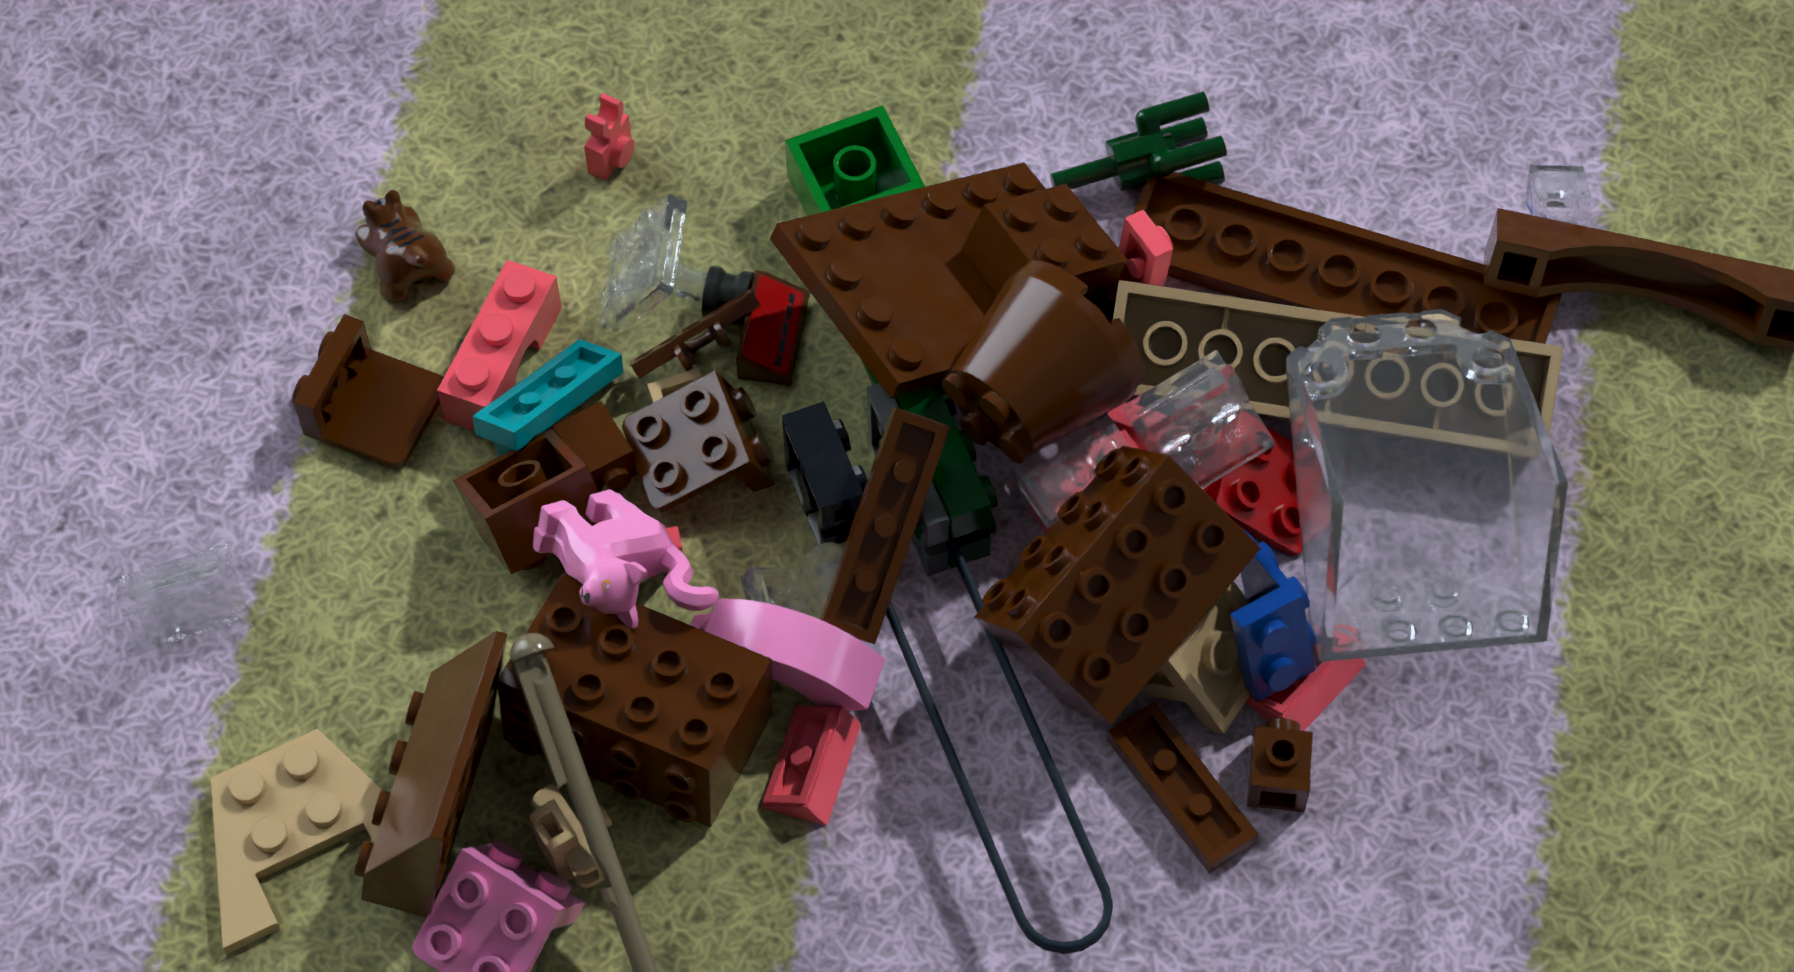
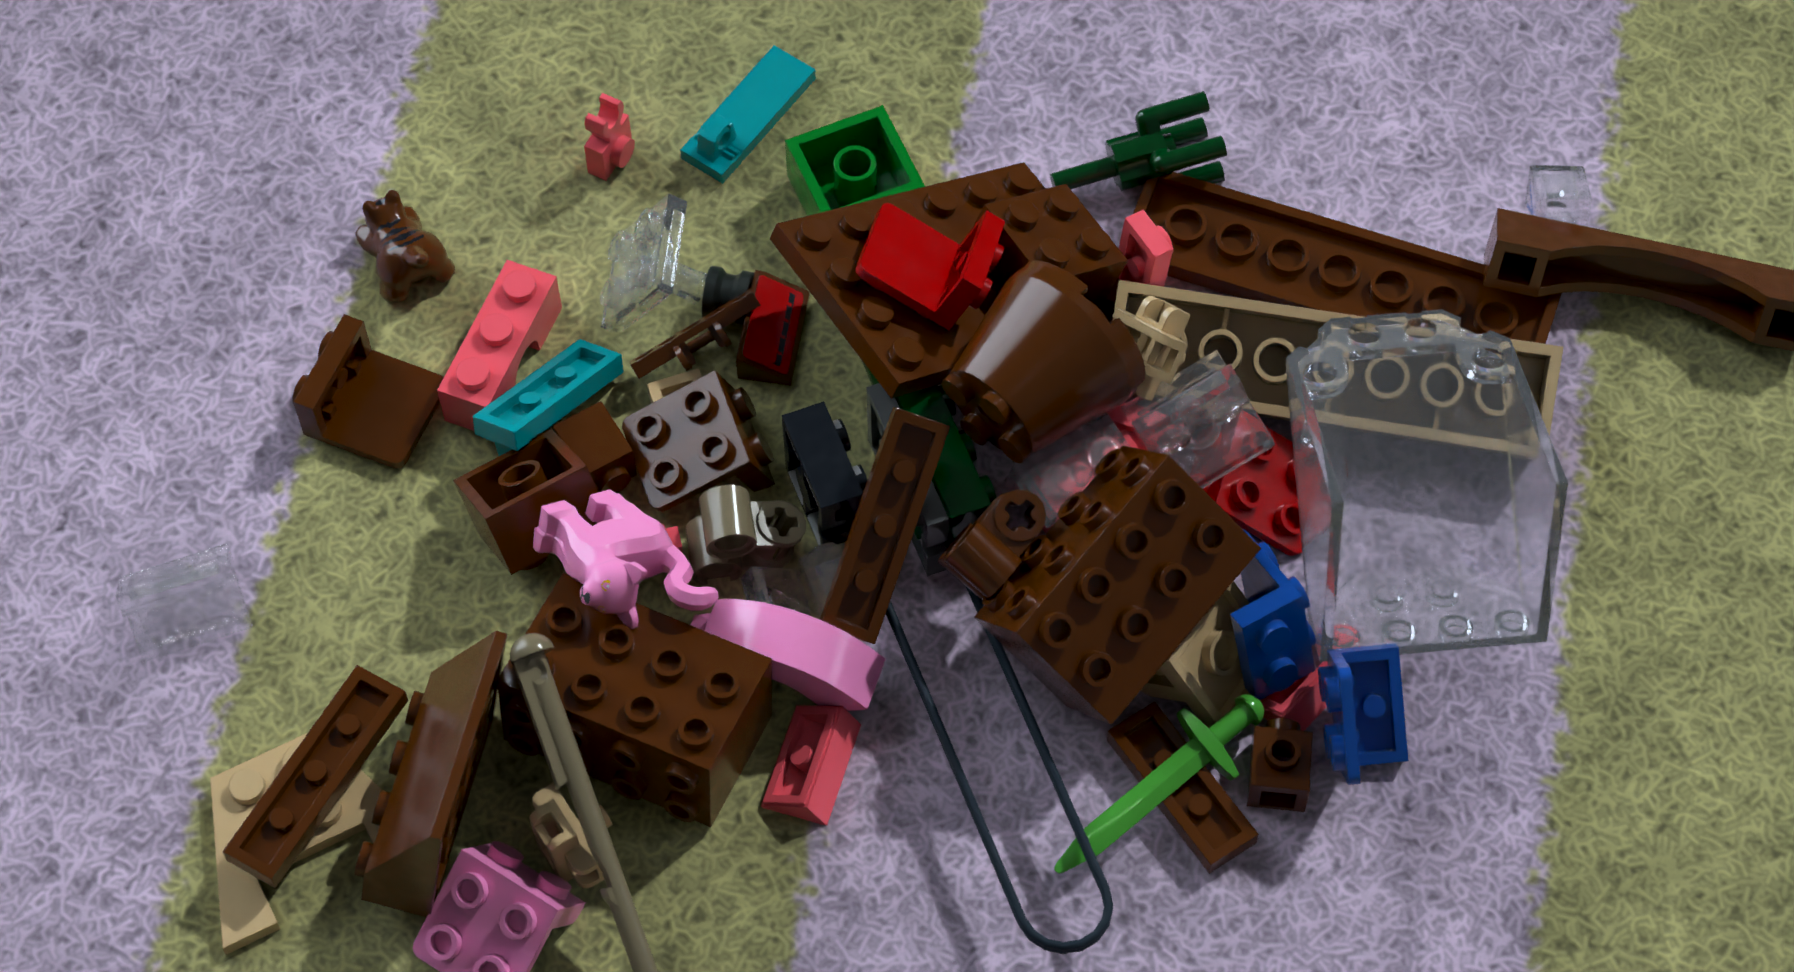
none -> reddish brown plate [222,665,408,888]
none -> teal hinge [680,45,816,184]
none -> dark tan piece [686,485,806,585]
none -> red bracket [855,203,1005,330]
none -> reddish brown piece [938,489,1046,599]
none -> bright green sword [1054,694,1264,874]
none -> tan piece [1112,296,1191,401]
none -> blue bracket [1318,643,1408,785]

